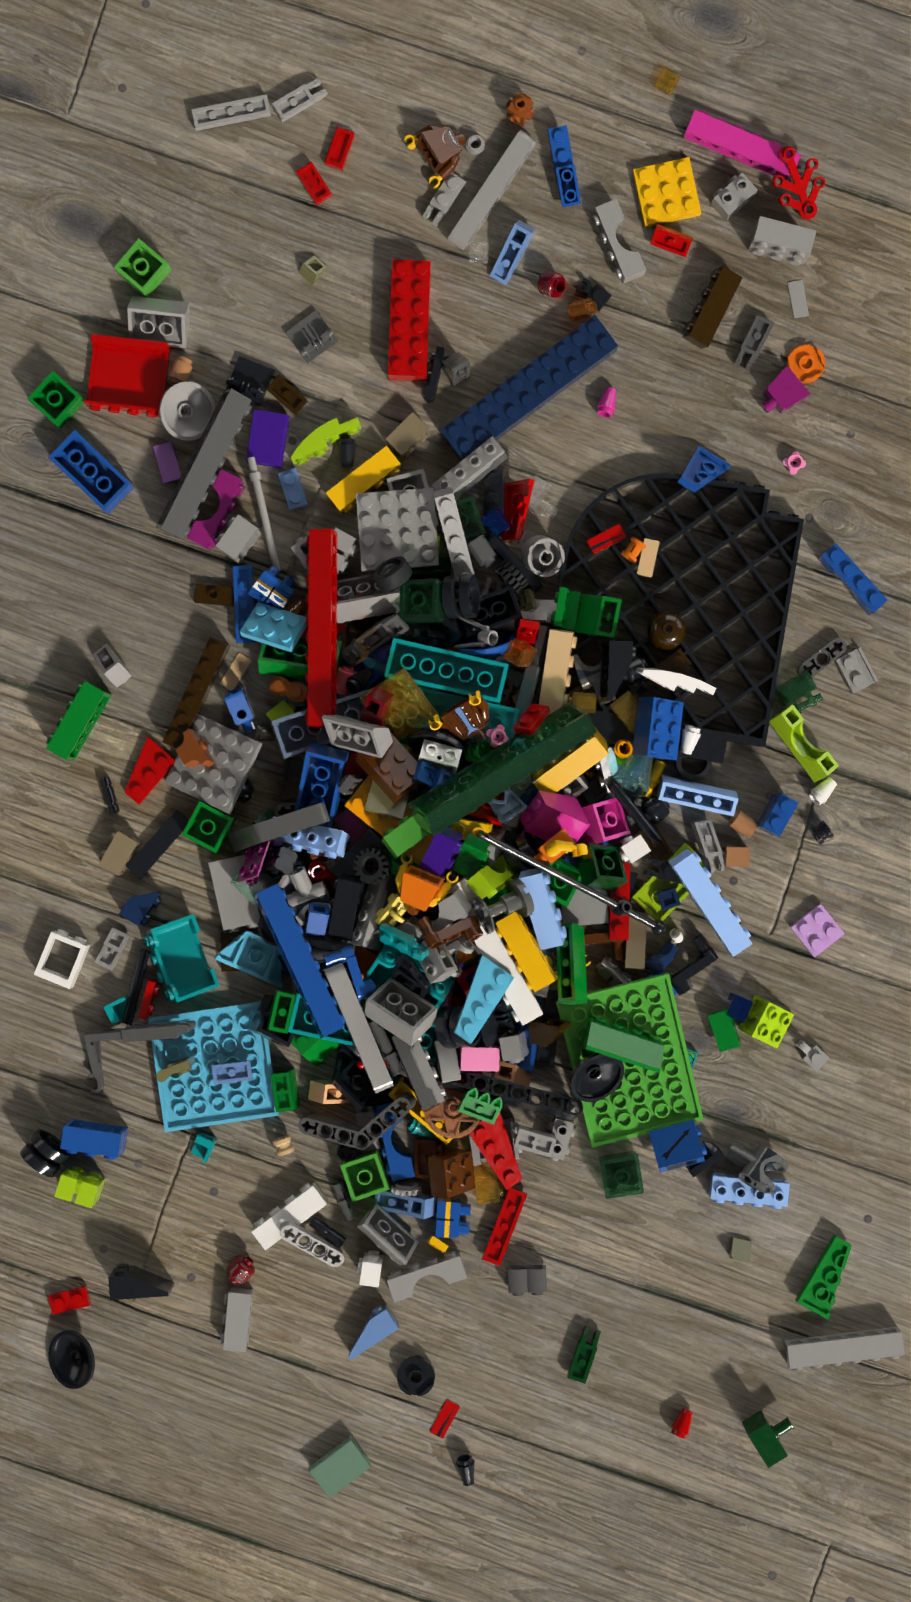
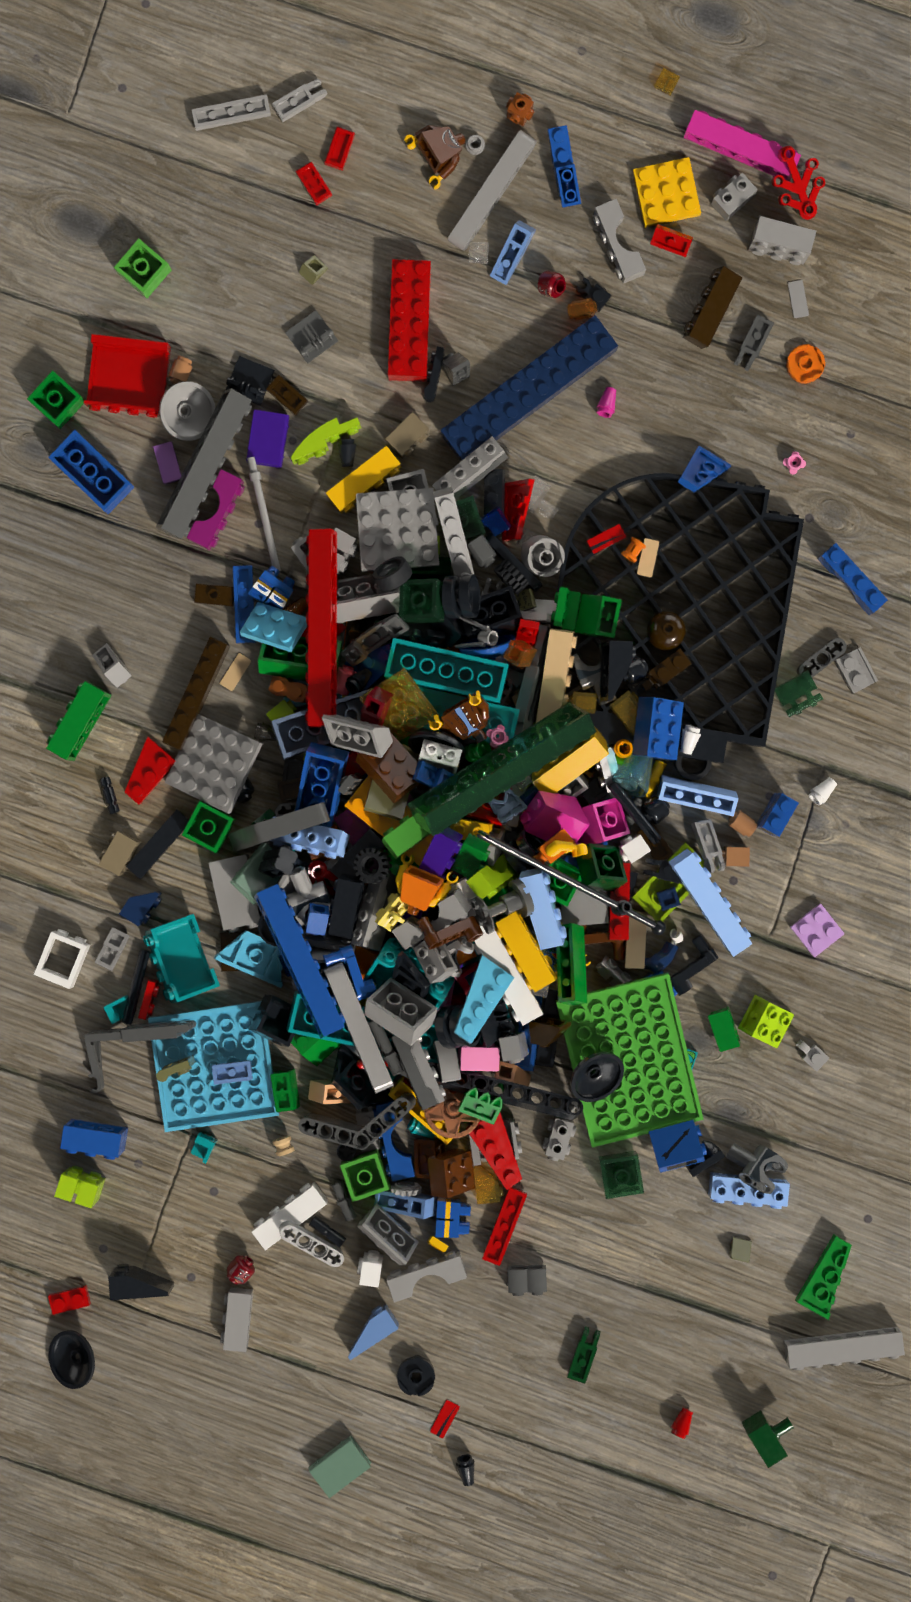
black wheel [20,1129,71,1177] -> none
light grey slope [127,296,190,348] -> none
dark orange brick [175,729,215,768] -> none
light grey piece [216,514,261,564] -> none
blue torso [224,686,255,733] -> none
magenta hinge [237,841,270,886] -> none
green brick [266,990,296,1034] -> none
medium blue plate [278,468,308,511] -> none
teal hinge [379,923,429,961] -> none
light grey hinge [423,172,466,226] -> none
red plate [513,704,550,736] -> none
light grey hinge [514,1124,557,1158] -> none
green slope [581,1017,665,1073] -> none
white slope [636,668,716,695] -> none
clear blue panel [727,993,753,1023] -> none
magenta torso [761,366,810,413] -> none
lime arch [769,704,839,783] -> none
black wheel [810,821,834,845] -> none

